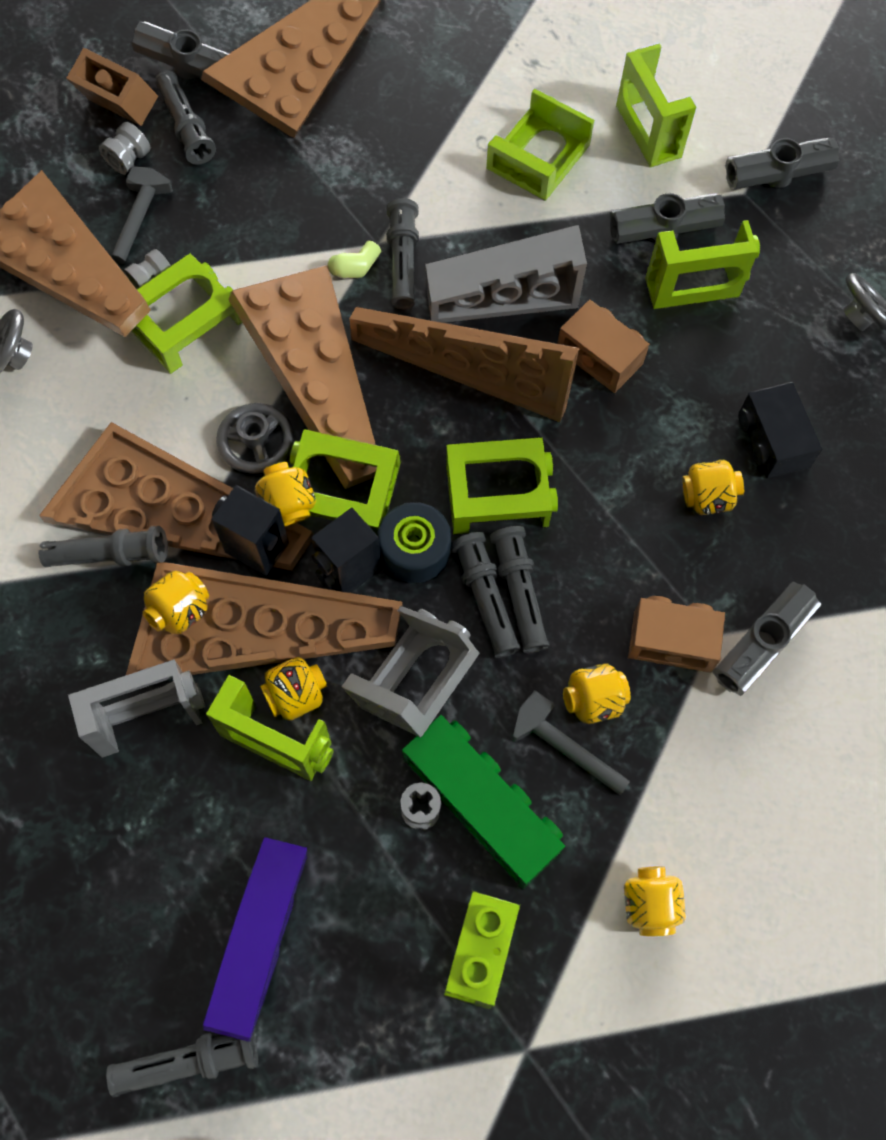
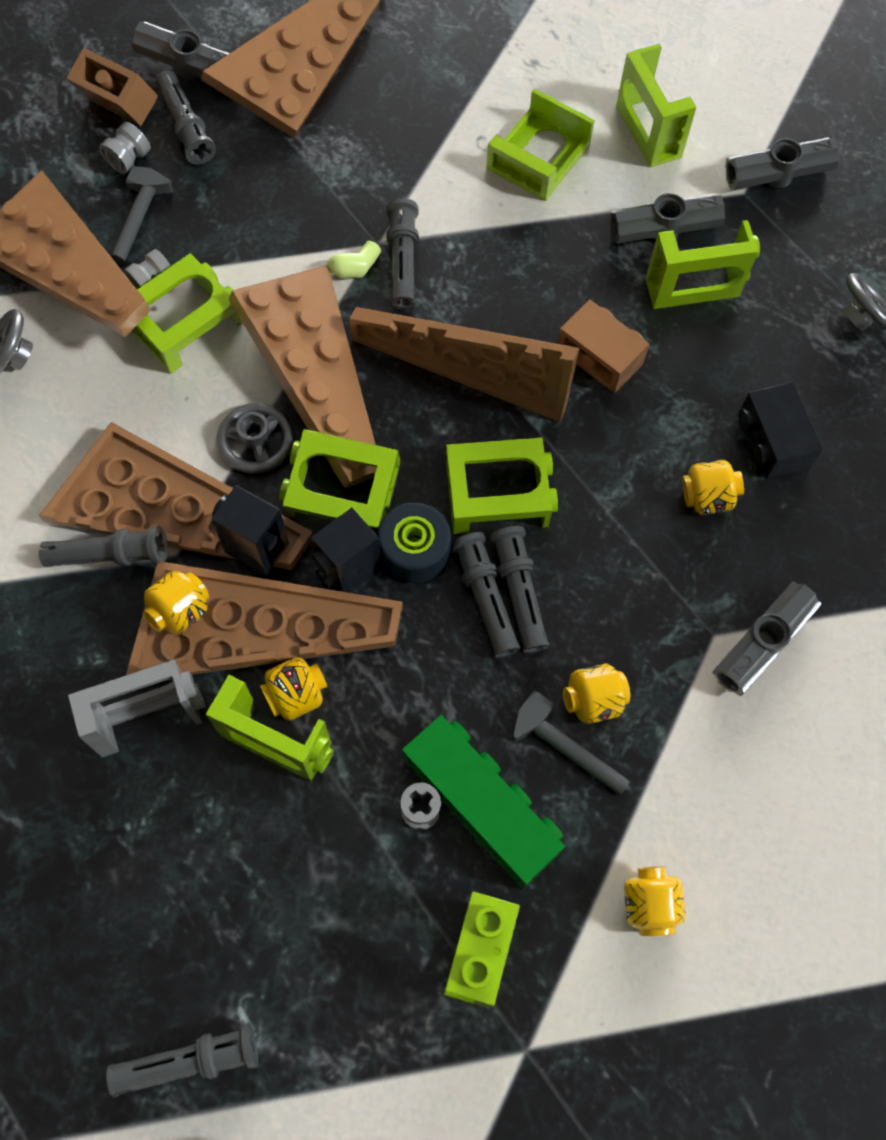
dark purple slope [203,837,307,1042] -> none
yellow head [255,462,316,526] -> none
light grey panel [341,606,480,738] -> none
light grey wedge [425,225,587,323] -> none
medium nougat brick [628,596,725,673] -> none

